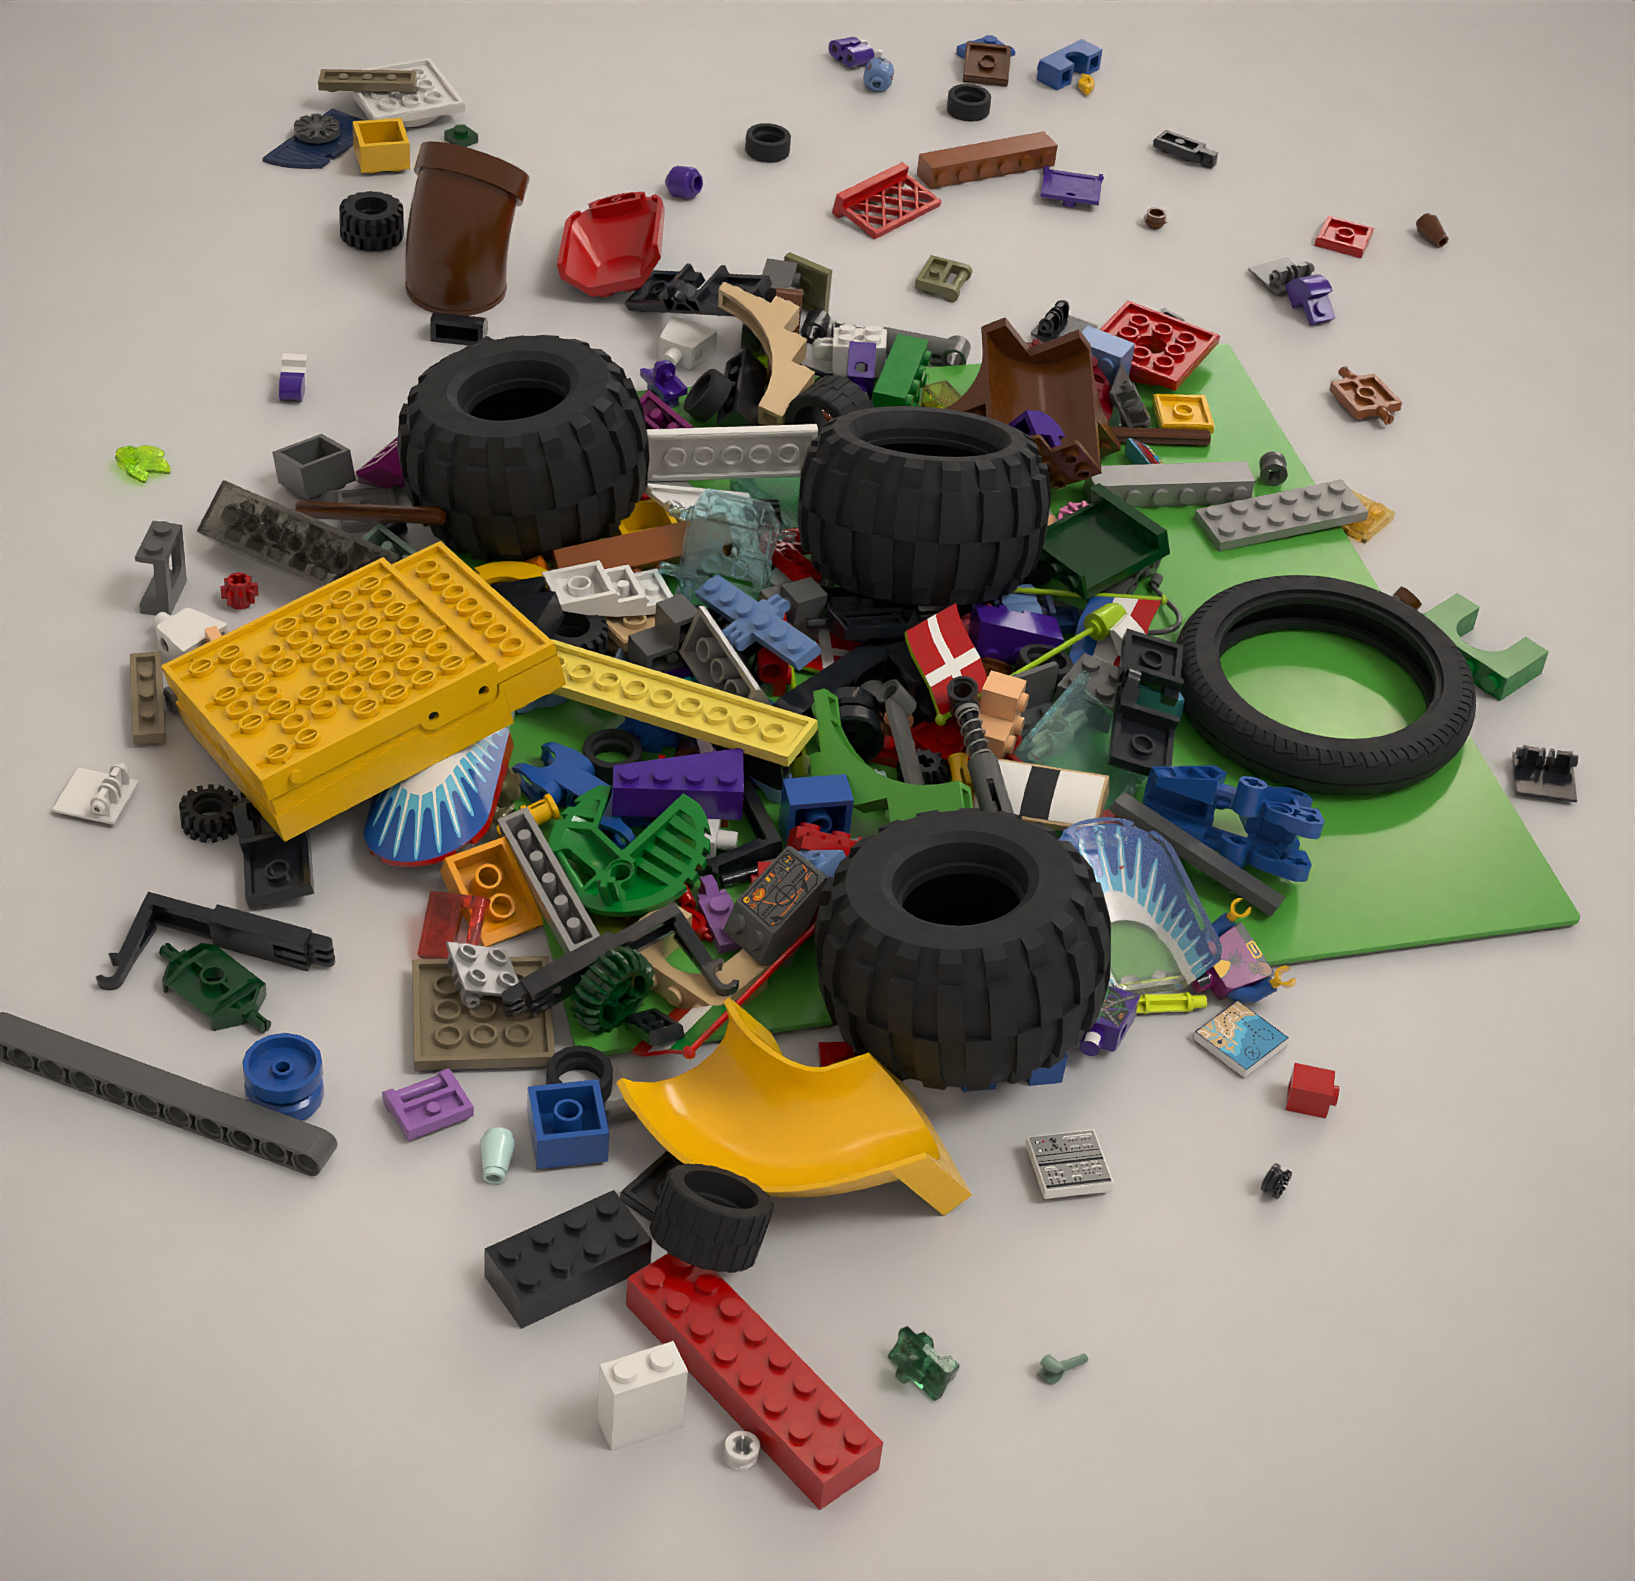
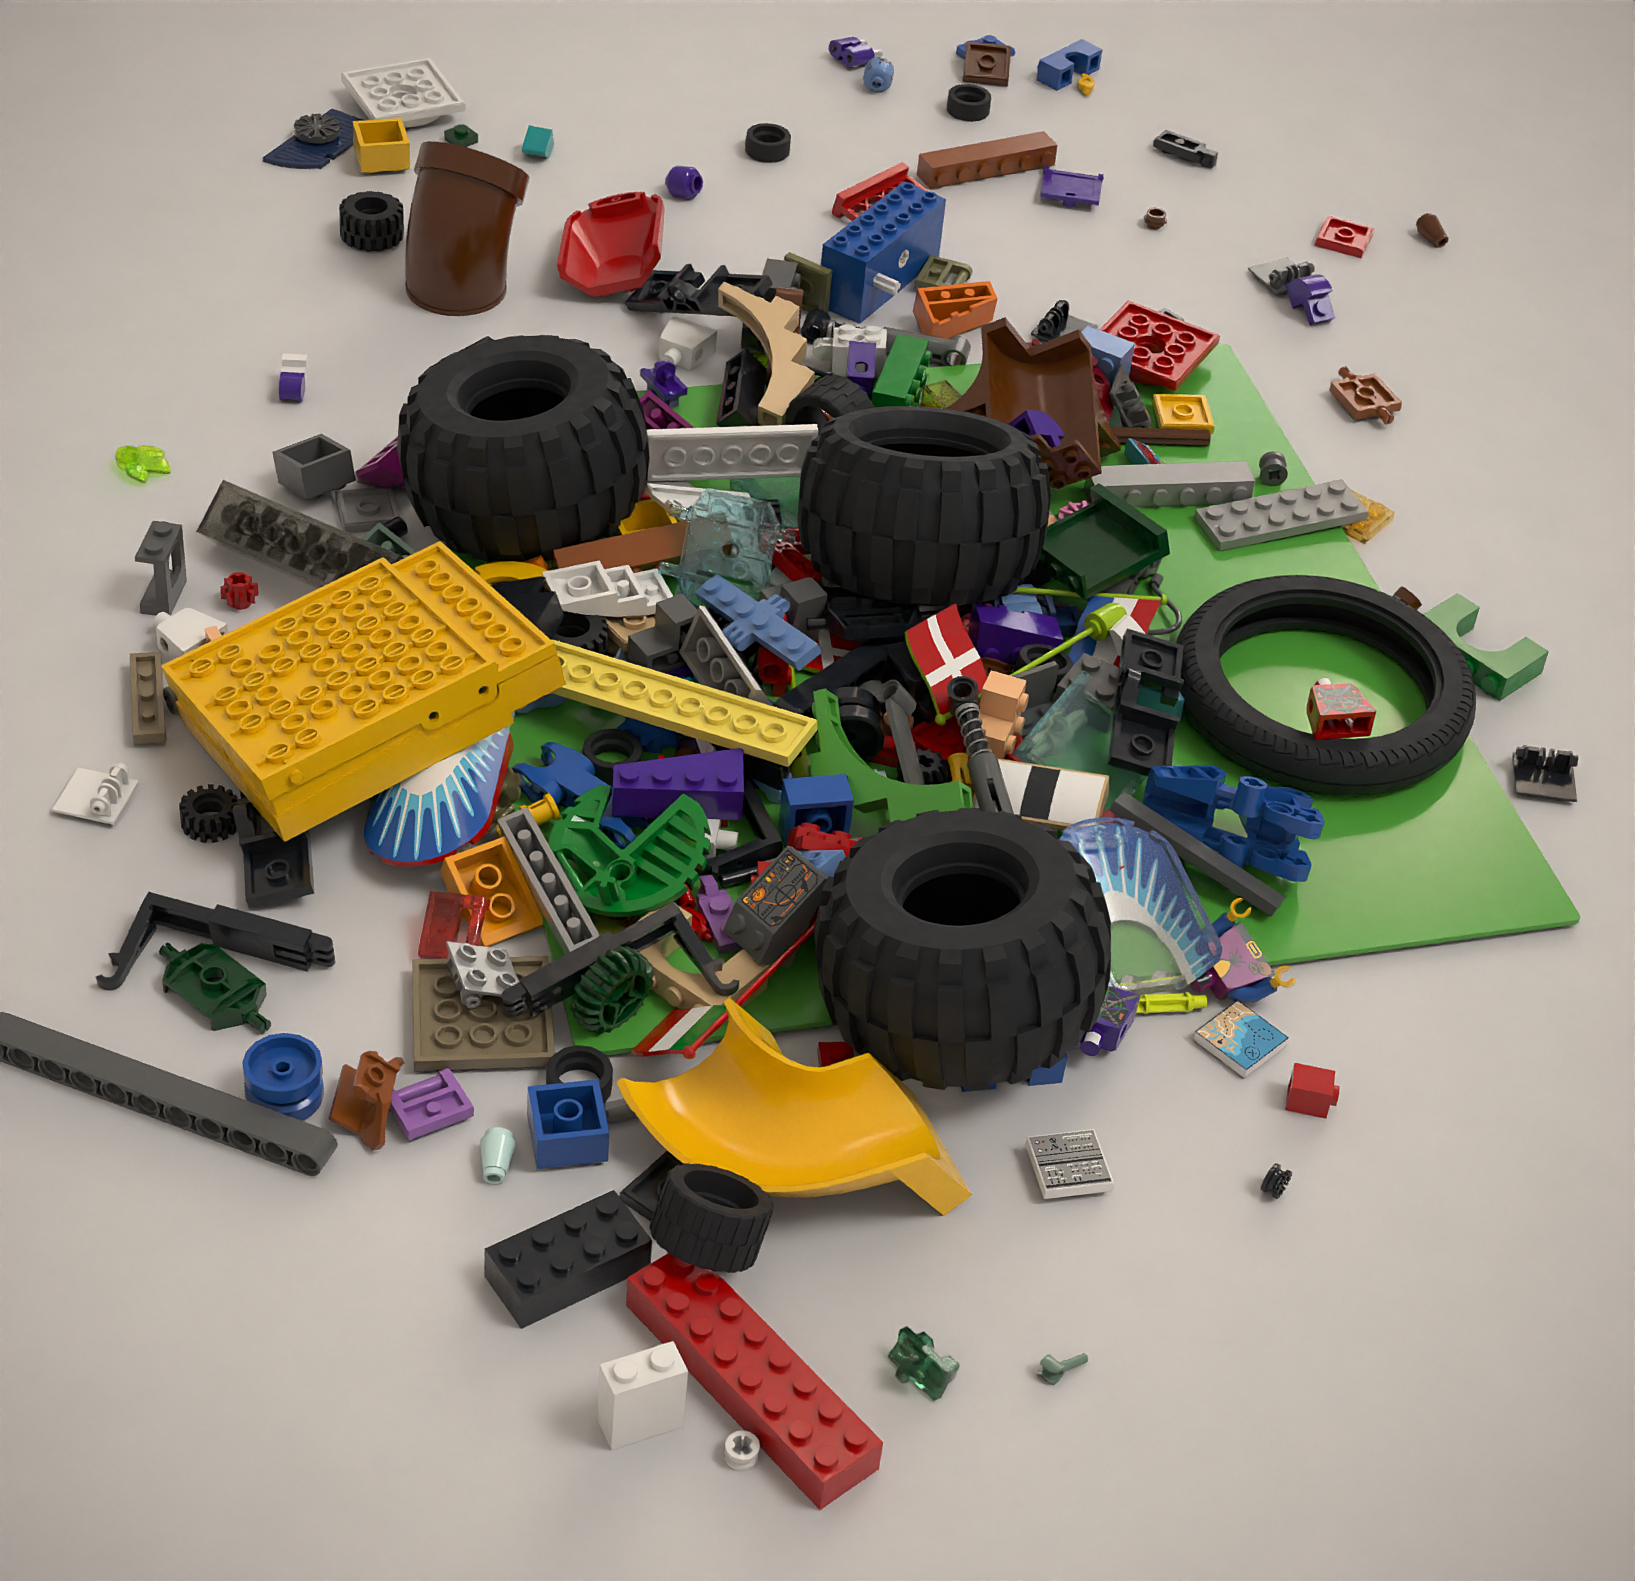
reddish brown axle [294,501,447,525] -> none
dark tan plate [318,69,418,93] -> none
black brick [430,312,488,346] -> none
black tile [624,1008,685,1046] -> none
black tyre [683,369,732,423] -> none
none -> dark orange piece [328,1051,405,1151]
none -> teal brick [522,125,554,158]
none -> blue piece [821,182,946,324]
none -> orange wedge [913,281,998,339]
none -> red torso [1306,678,1376,740]

